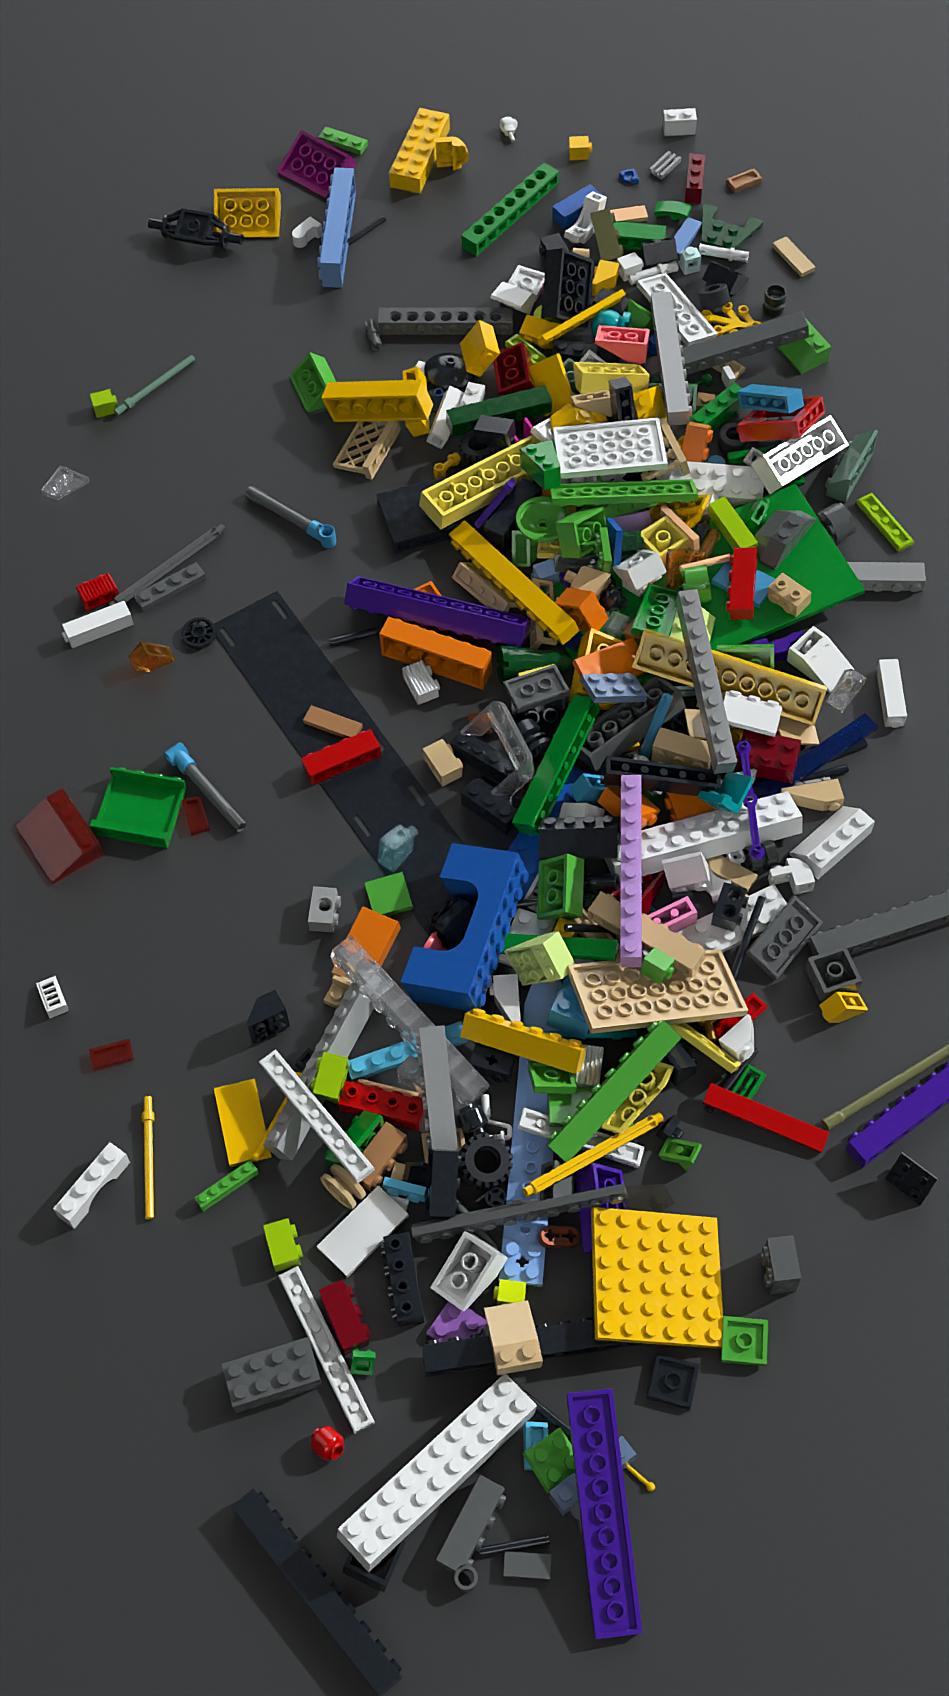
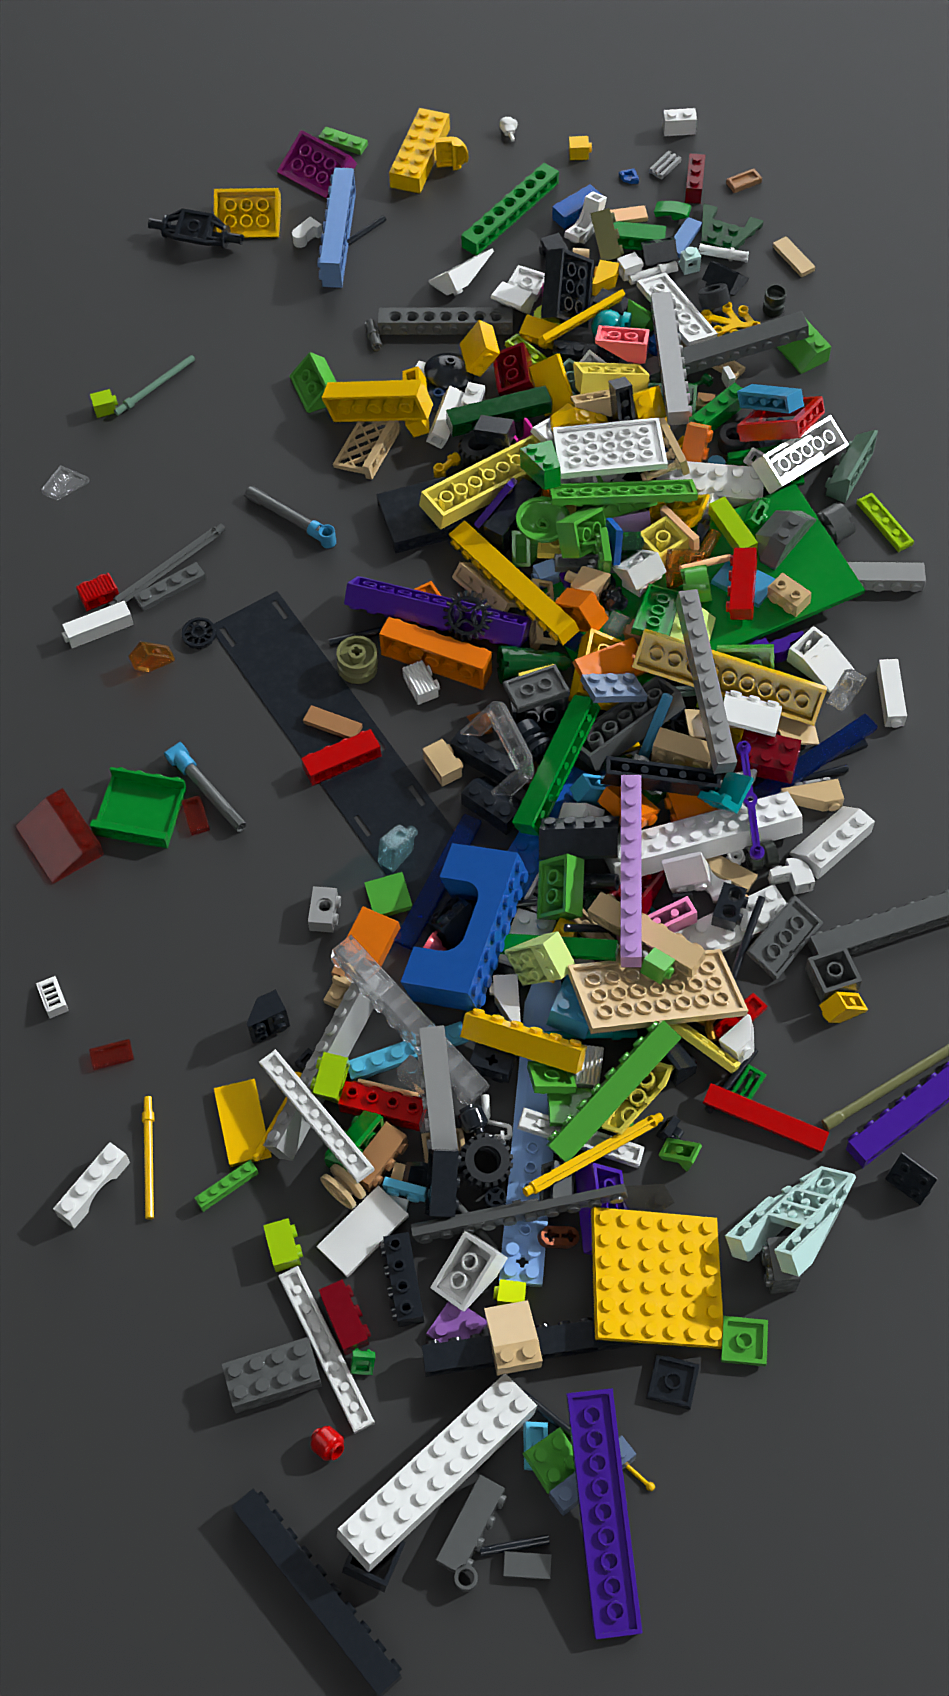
none -> olive wheel [336,636,378,684]
none -> clear blue tile [394,814,482,950]
none -> white wedge [429,248,494,296]
none -> black gear [443,590,493,641]
none -> light aqua wedge [725,1166,856,1277]

